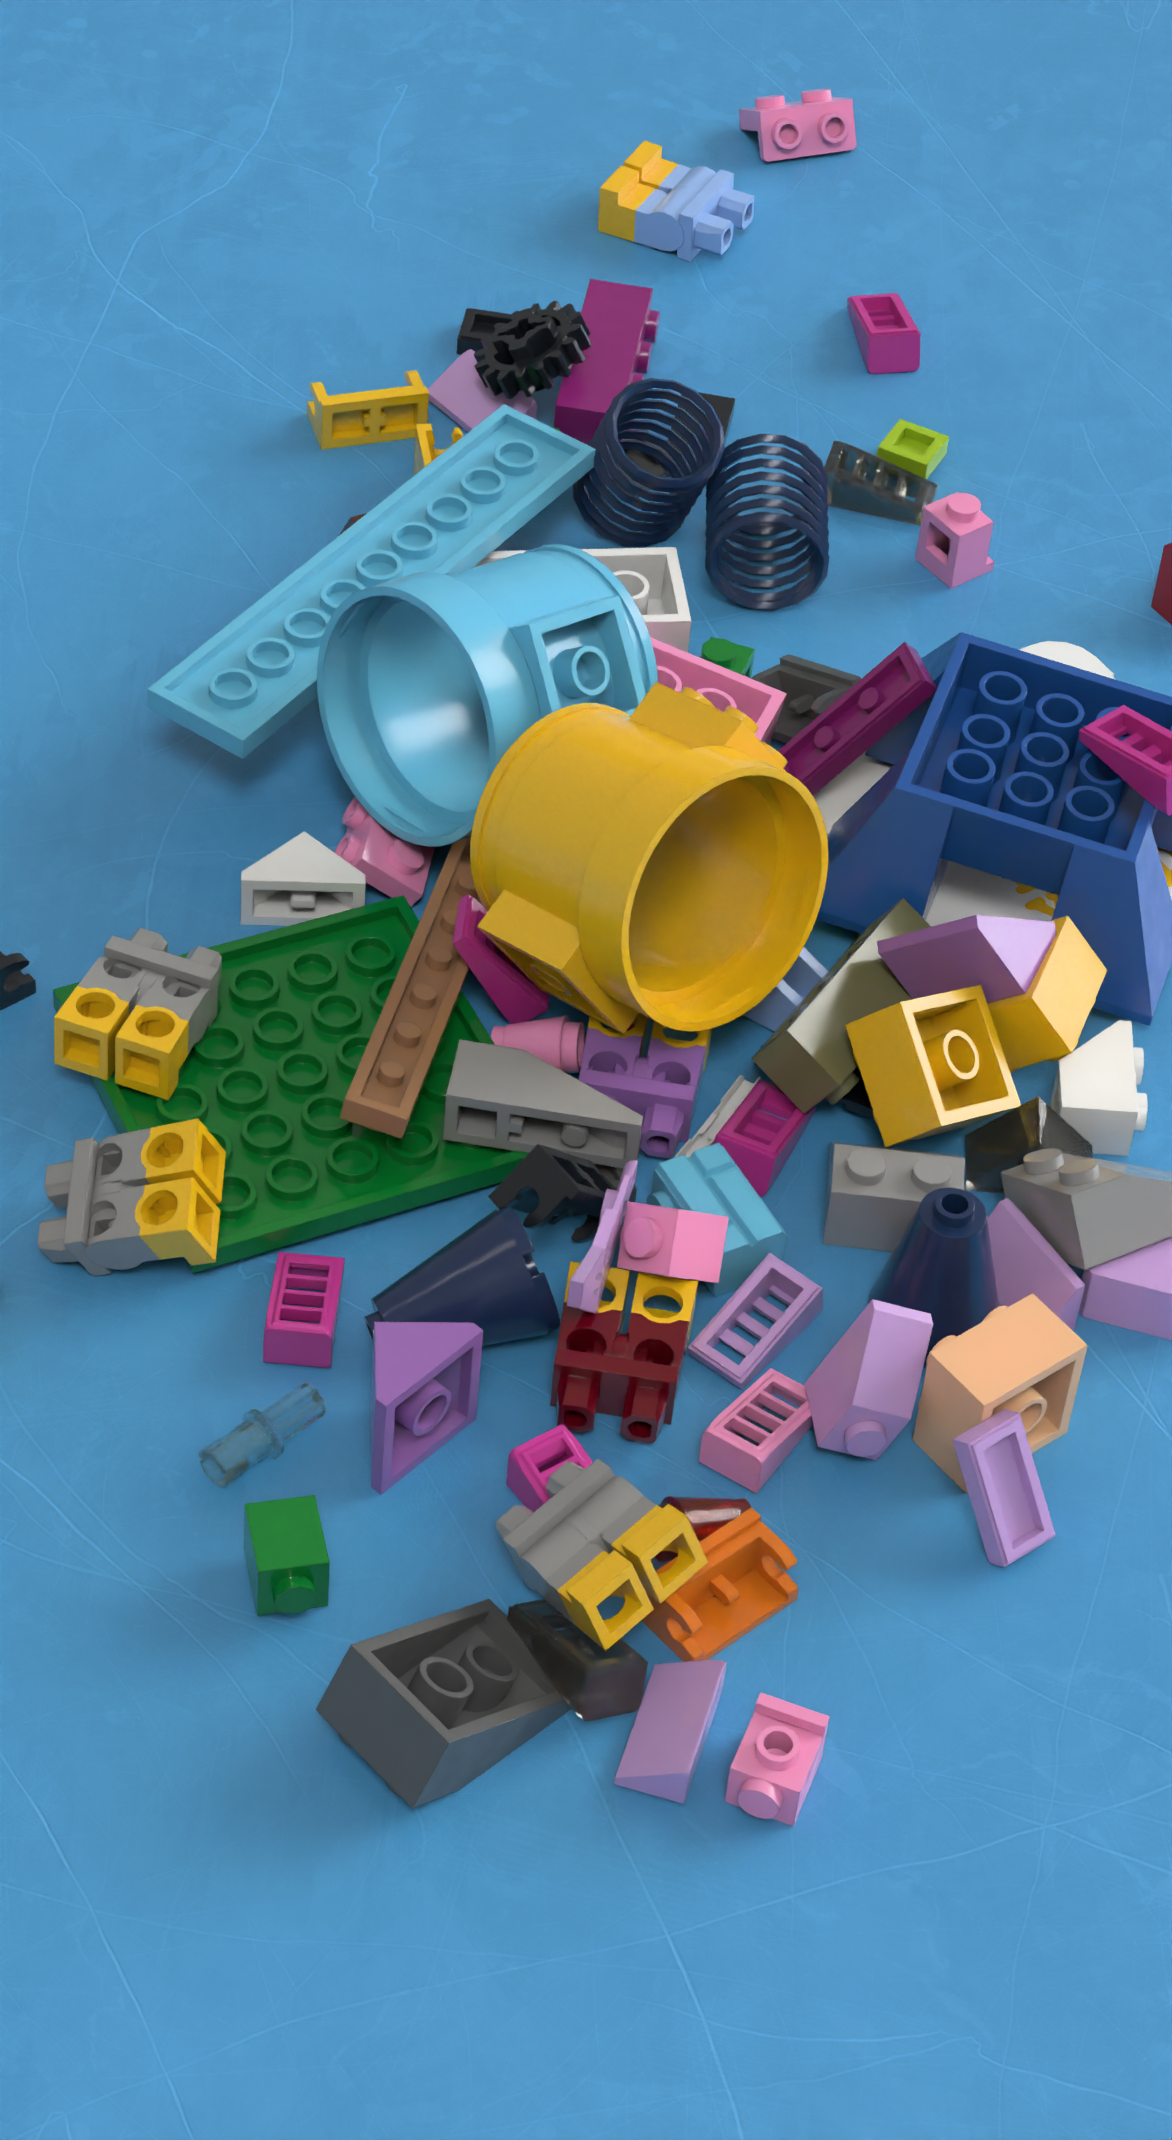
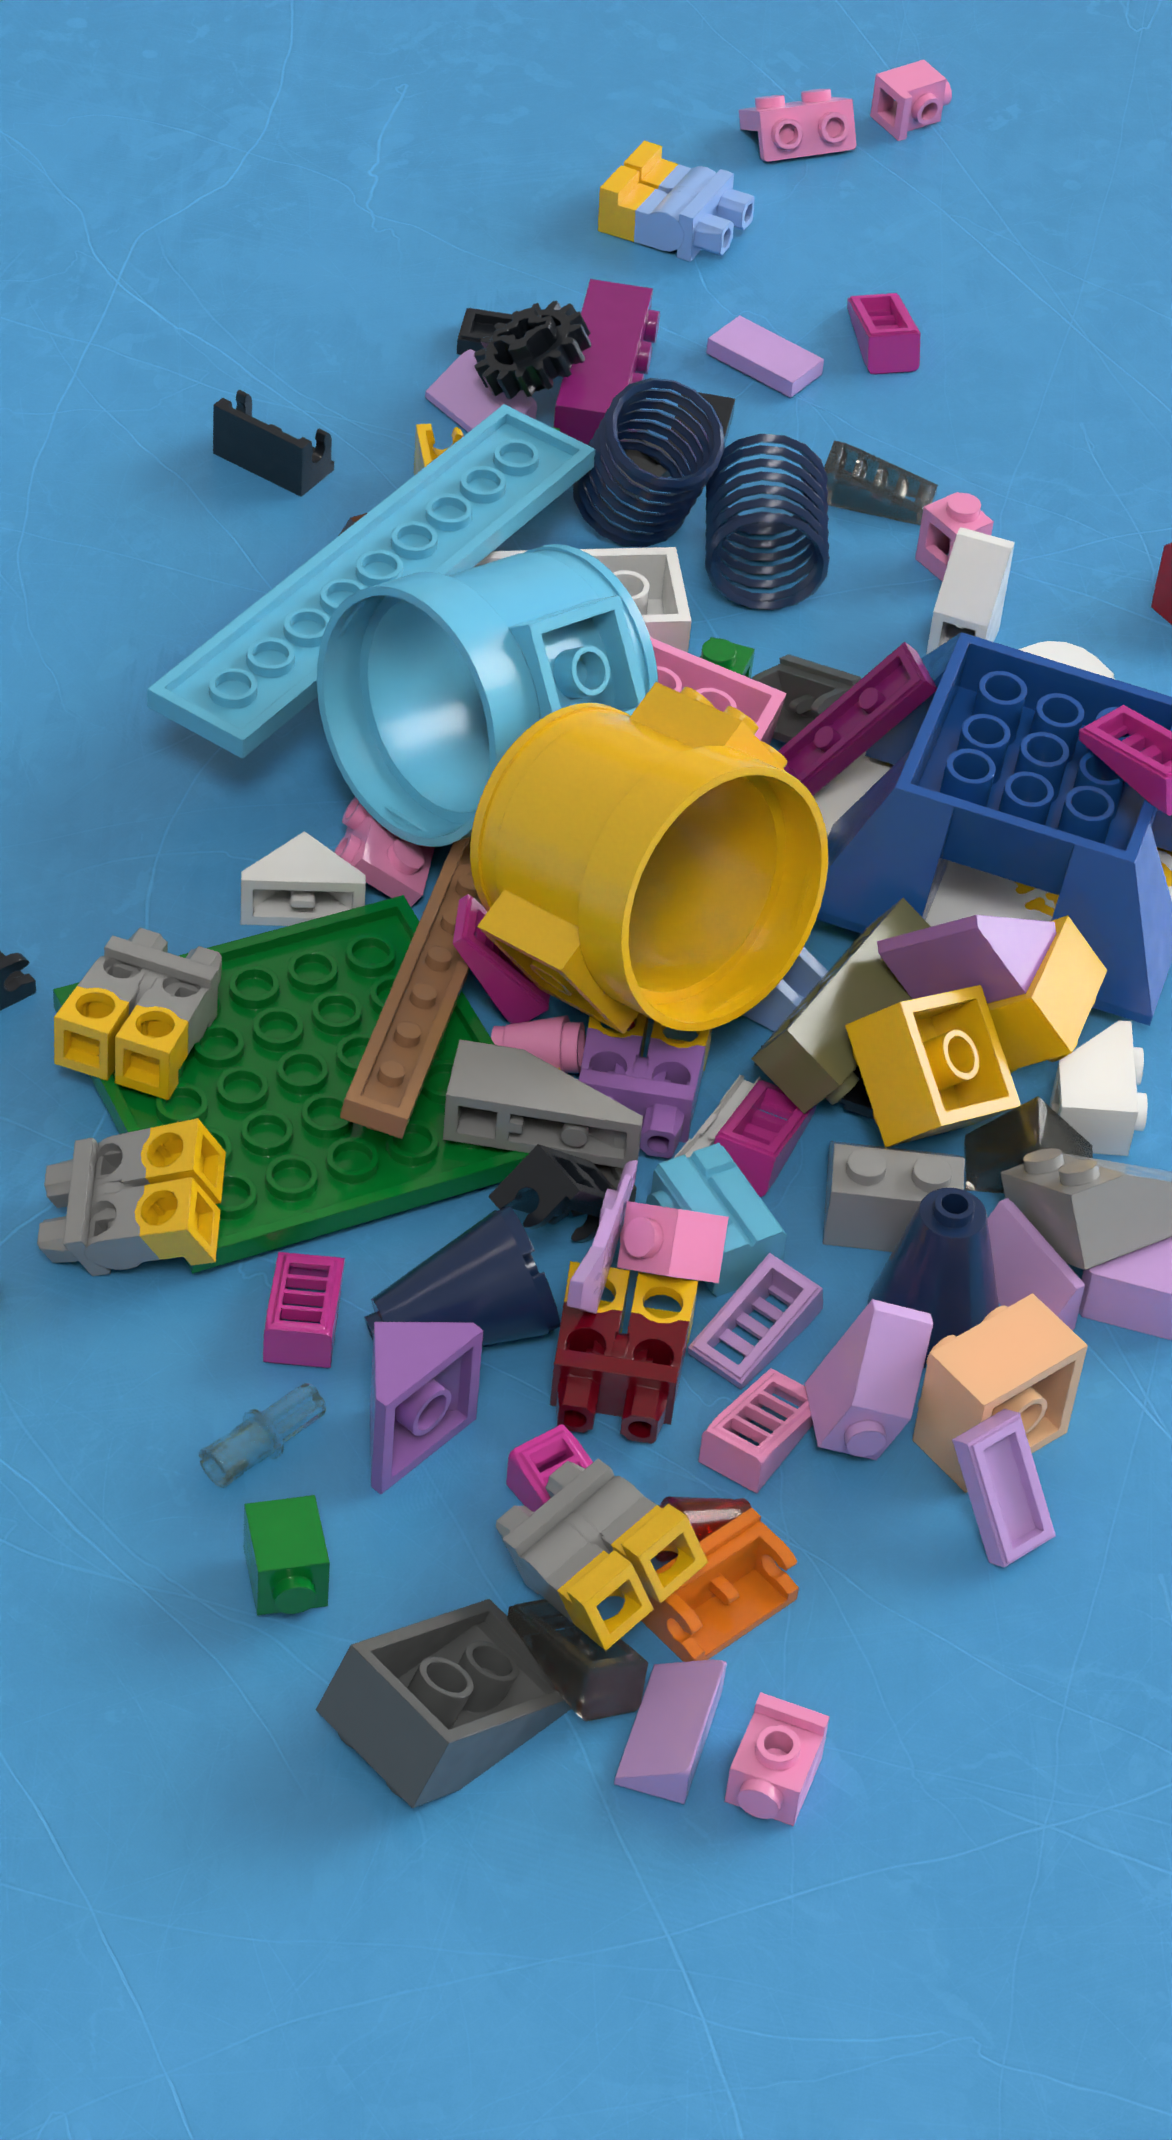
yellow hinge [307,370,429,450] -> none
lime plate [875,419,949,482] -> none
none -> black hinge [213,390,334,497]
none -> lavender tile [706,315,824,398]
none -> bright pink brick [870,60,952,141]
none -> white slope [926,527,1015,655]

